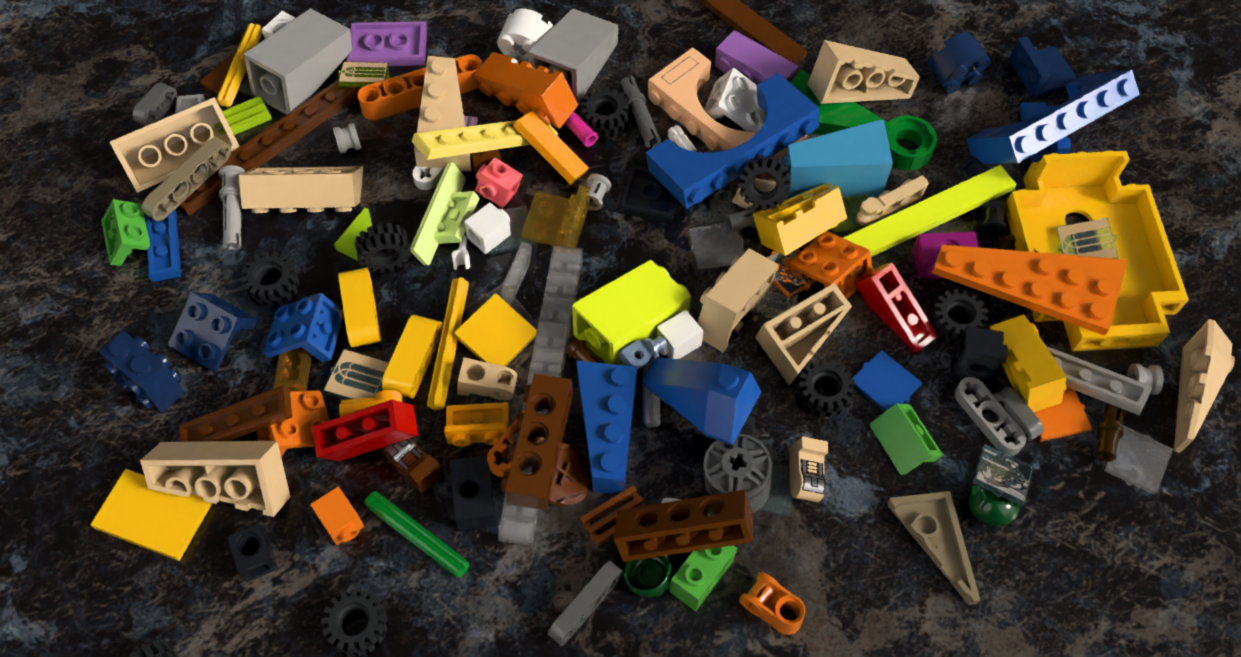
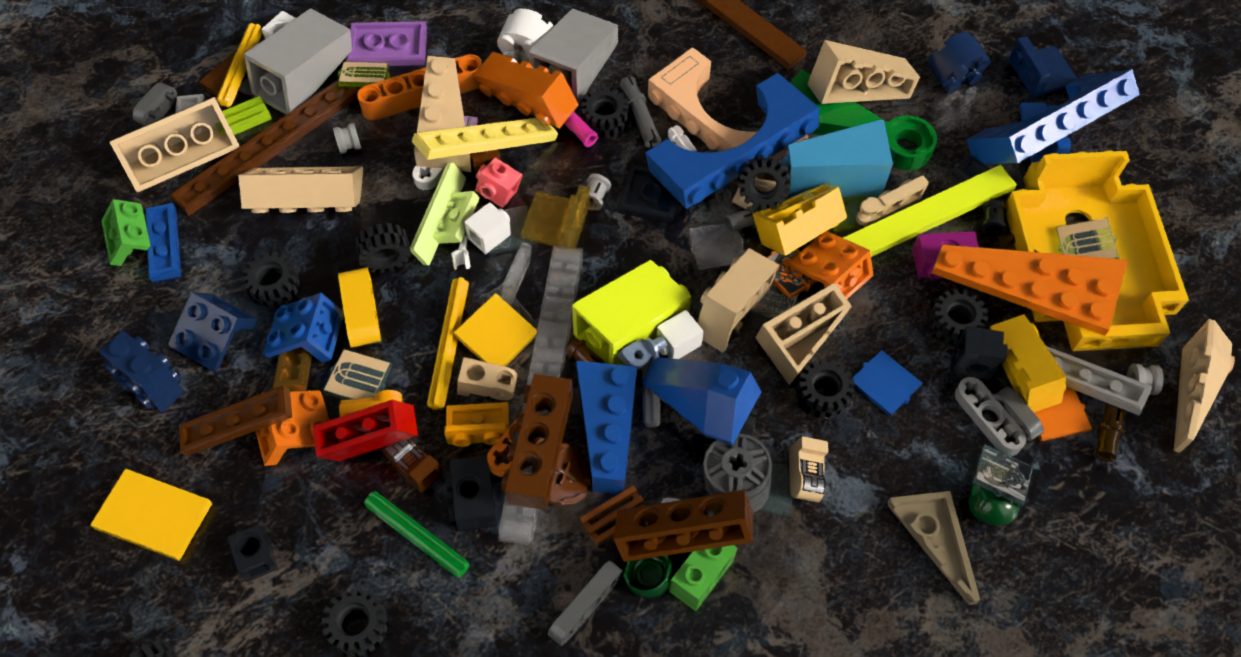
tan wedge [140,441,290,517] -> none
dark tan beam [142,137,231,221] -> none
light grey pin [219,165,245,250] -> none
orange brick [310,486,364,545] -> none
lime tile [334,208,372,261] -> none
yellow beam [382,314,443,398] -> none
light orange tile [513,111,589,184] -> none
white bracket [704,67,766,132] -> none
medium lavender brick [714,30,798,85] -> none
orange piece [739,572,805,635] -> none
red slope [854,262,938,352] -> none
bright green panel [870,403,943,475] -> none
clear piece [1104,426,1173,495] -> none

